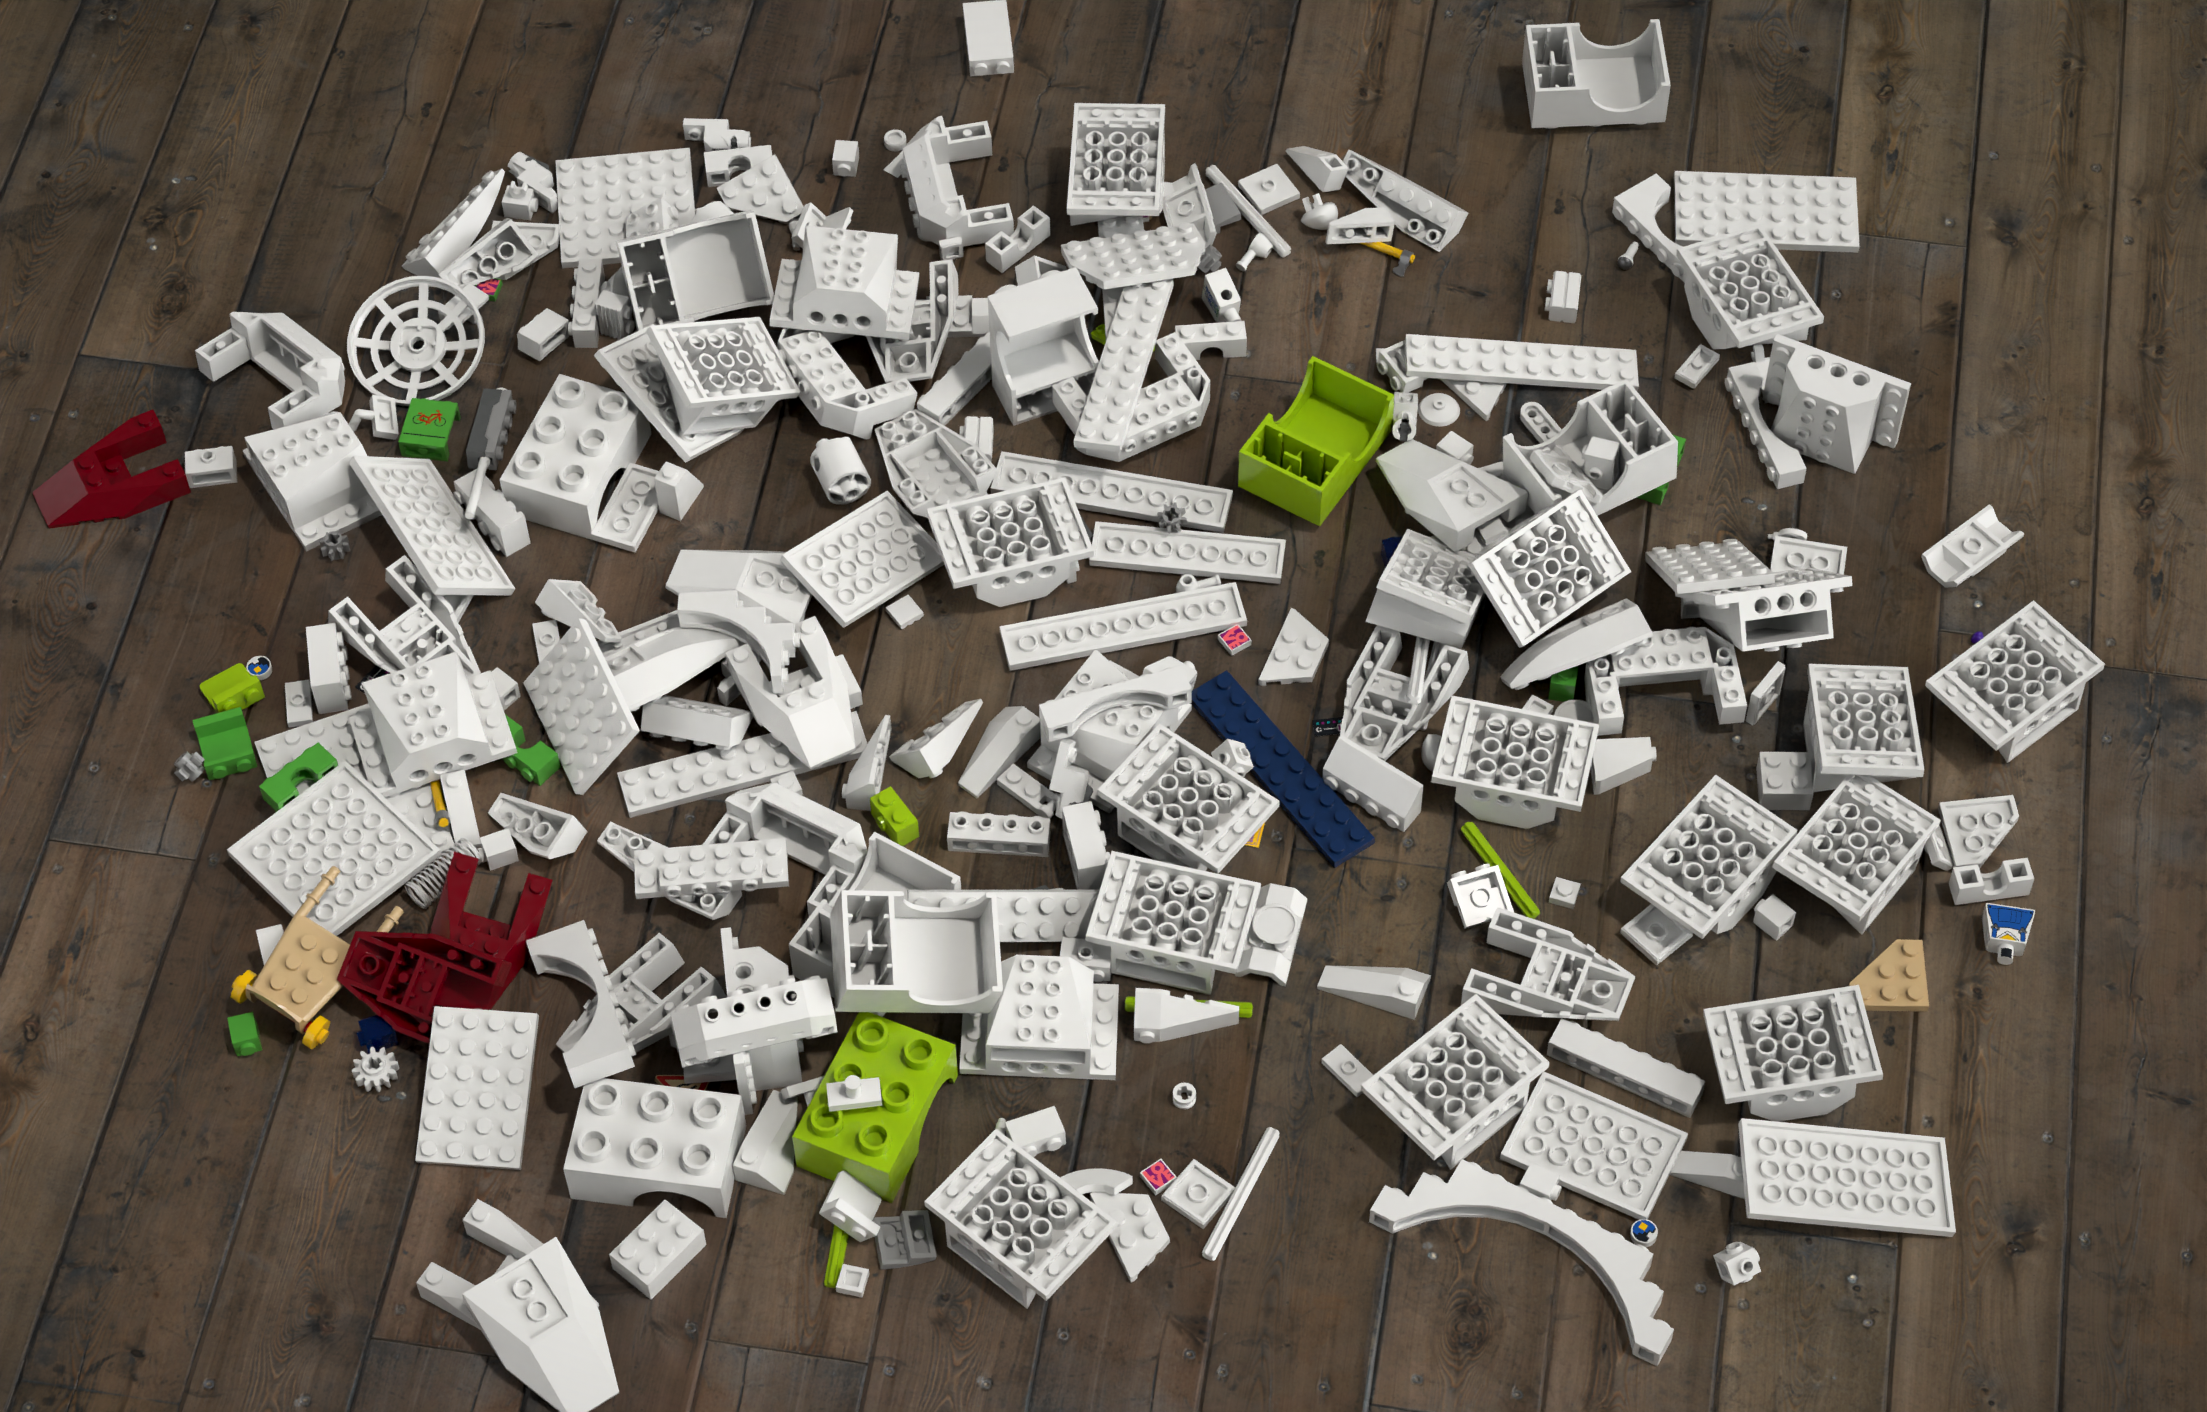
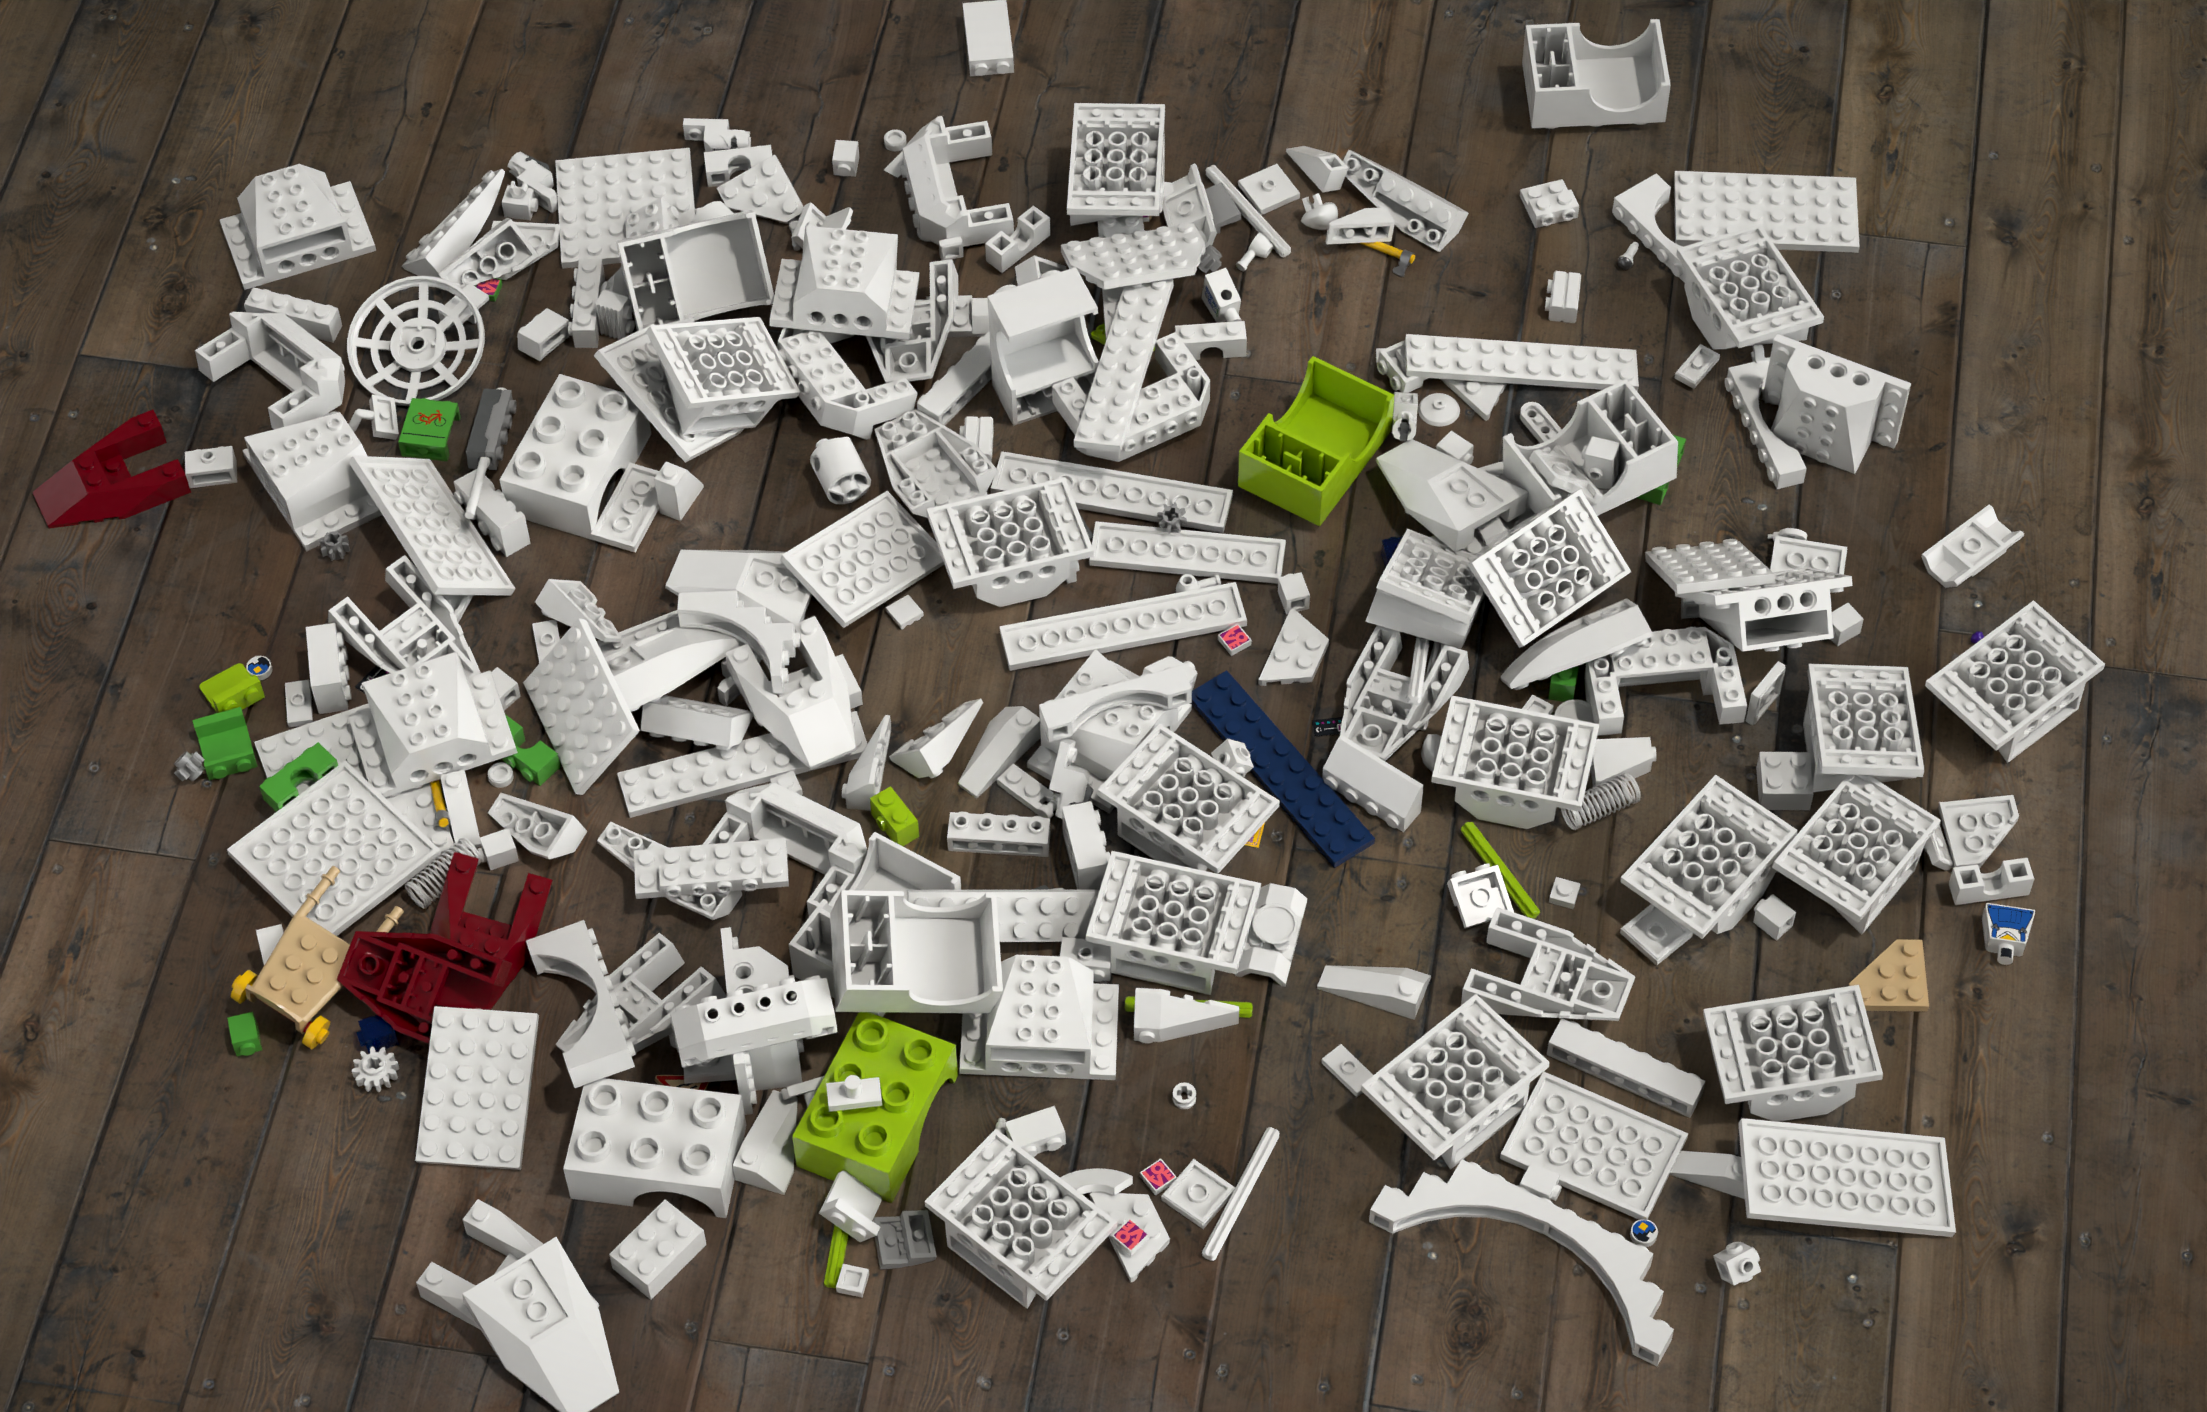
none -> white wedge [220,164,376,290]
none -> white brick [244,287,342,343]
none -> white tile [488,762,514,788]
none -> tile [1112,1218,1149,1256]
none -> white brick [1278,572,1310,614]
none -> white plate [1520,179,1579,228]
none -> white piece [1561,773,1641,830]
none -> white brick [1829,603,1864,646]

